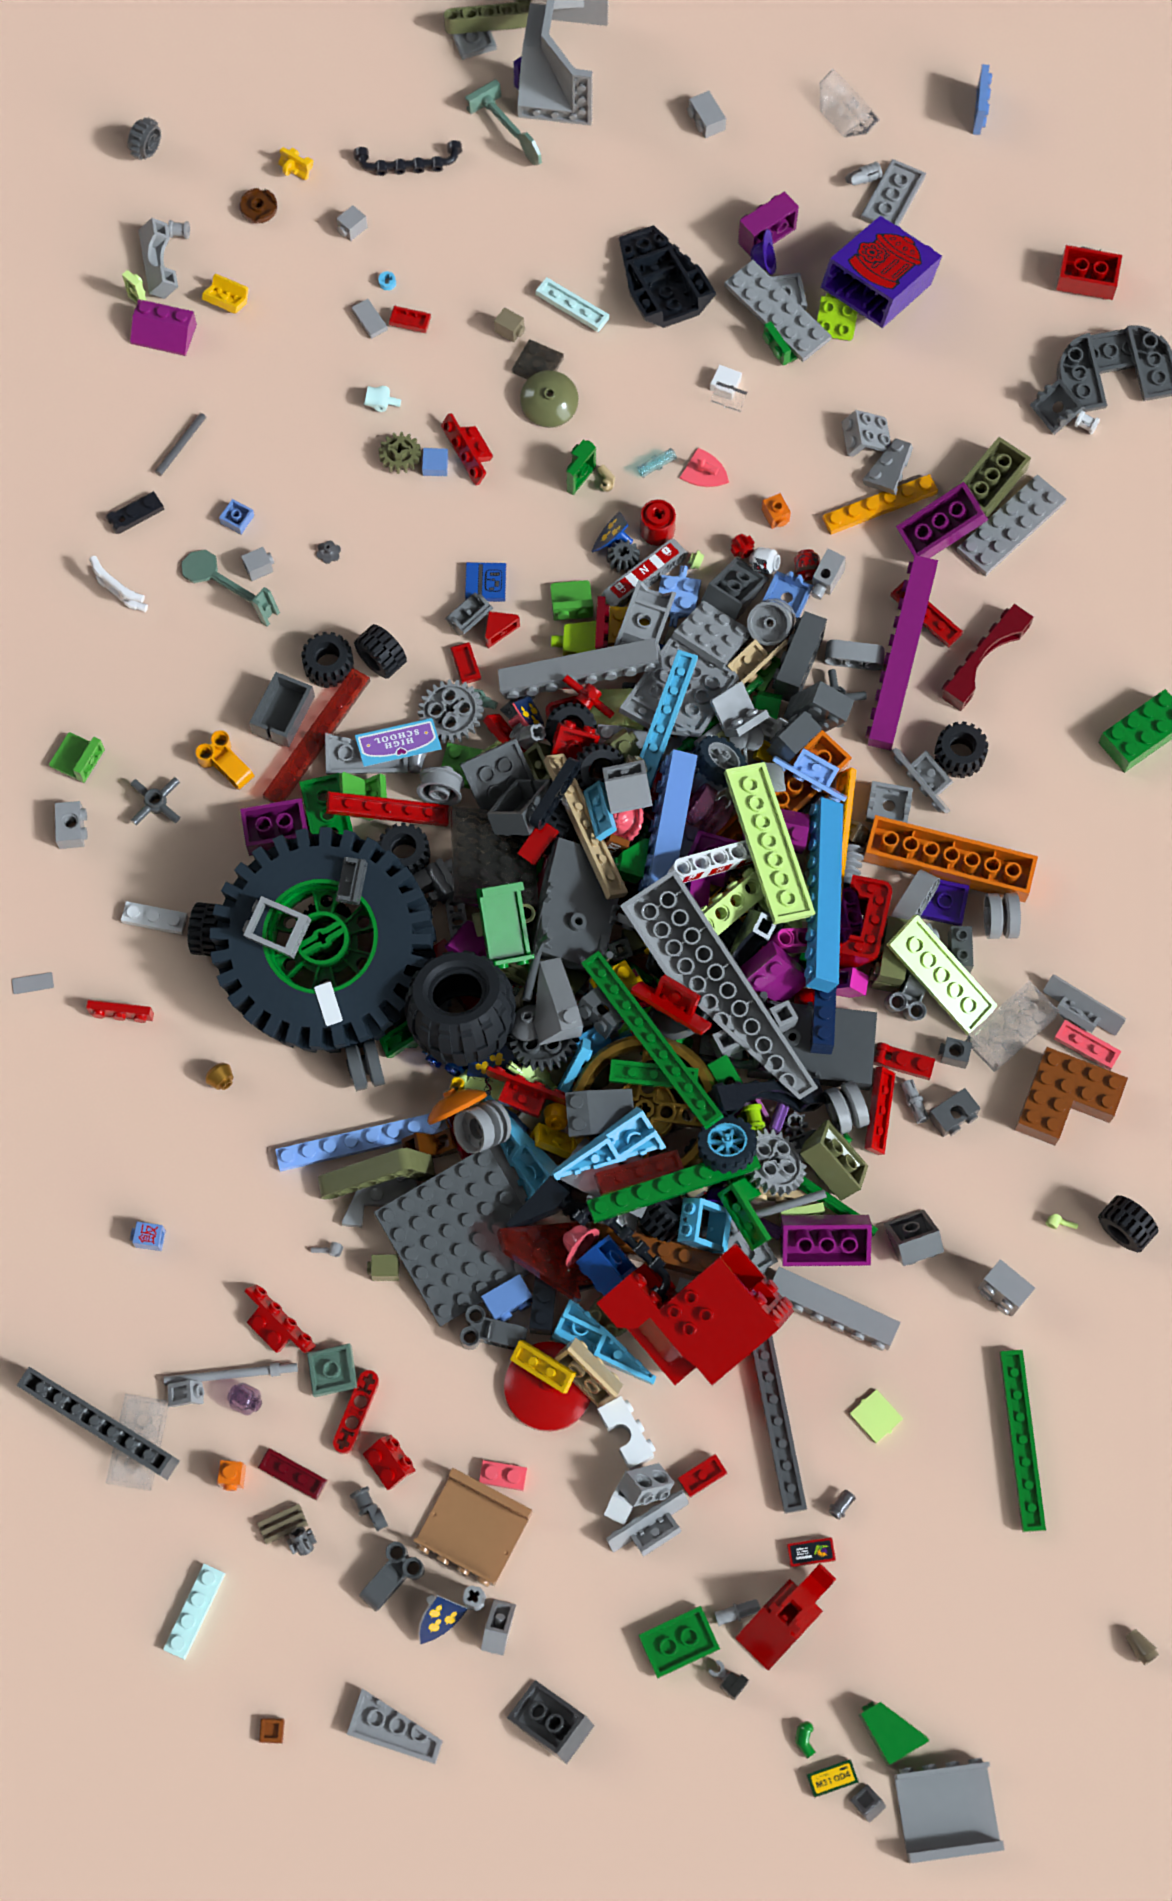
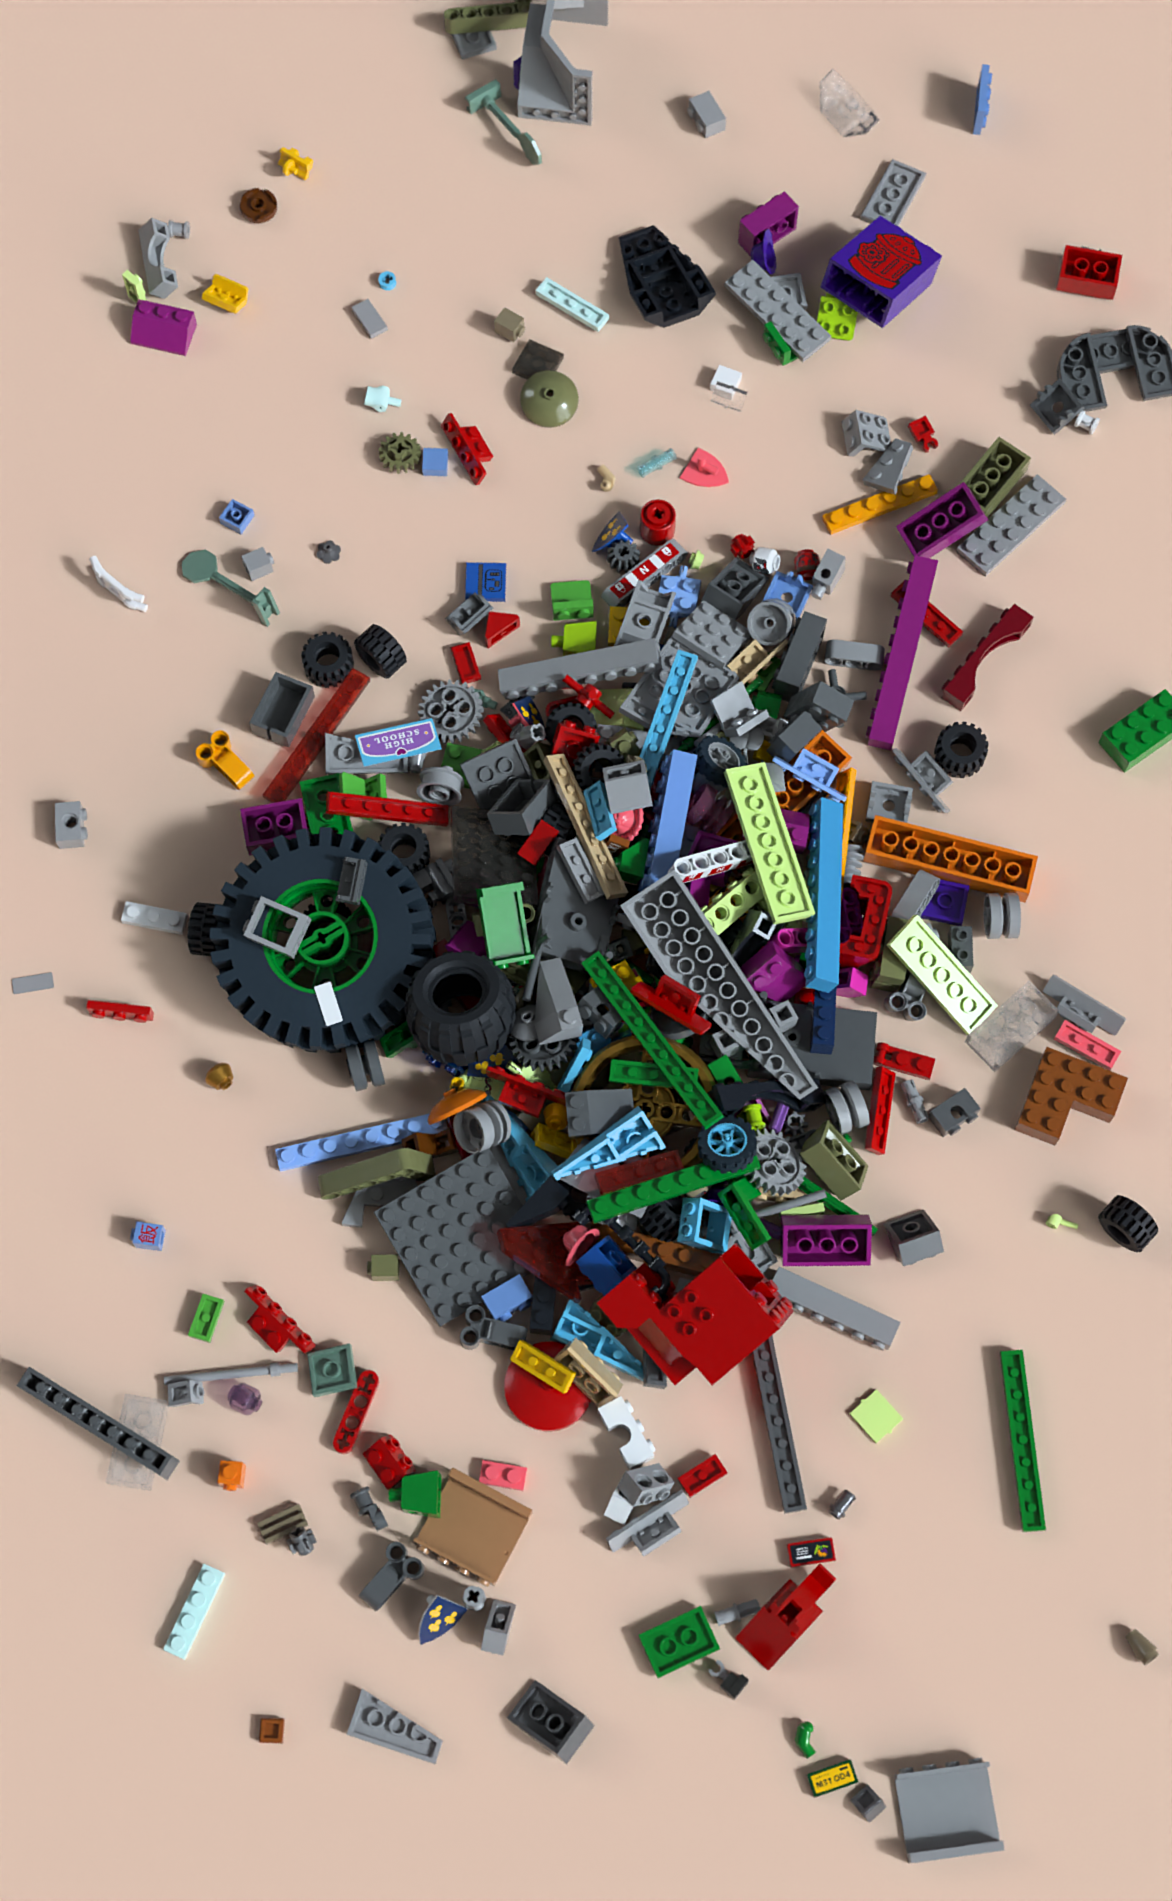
bright green bracket [49,732,105,783] -> none
black plate [106,491,165,534] -> none
dark grey gear [128,117,161,160] -> none
dark grey bar [131,777,180,825] -> none
dark grey bar [155,413,206,476] -> none
dark red tile [258,1448,328,1501] -> none
light grey hand [311,1242,343,1257] -> none
light grey brick [336,205,368,241] -> none
black bar [354,140,462,176] -> none
red plate [389,306,431,333] -> none
black beam [529,757,581,830] -> none
green plate [566,439,596,495] -> none
dark red plate [595,596,609,650] -> none
orange brick [761,493,791,529] -> none
light grey hinge [846,161,882,185] -> none
green slope [859,1701,929,1766] -> none
dark grey brick [938,1037,972,1069] -> none
light grey brick [978,1259,1035,1316] -> none
none -> bright green plate [188,1294,225,1343]
none -> green torso [389,1471,442,1518]
none -> light grey plate [556,838,605,904]
none -> dark grey tile [643,1349,667,1389]
none -> red plate [908,415,938,453]

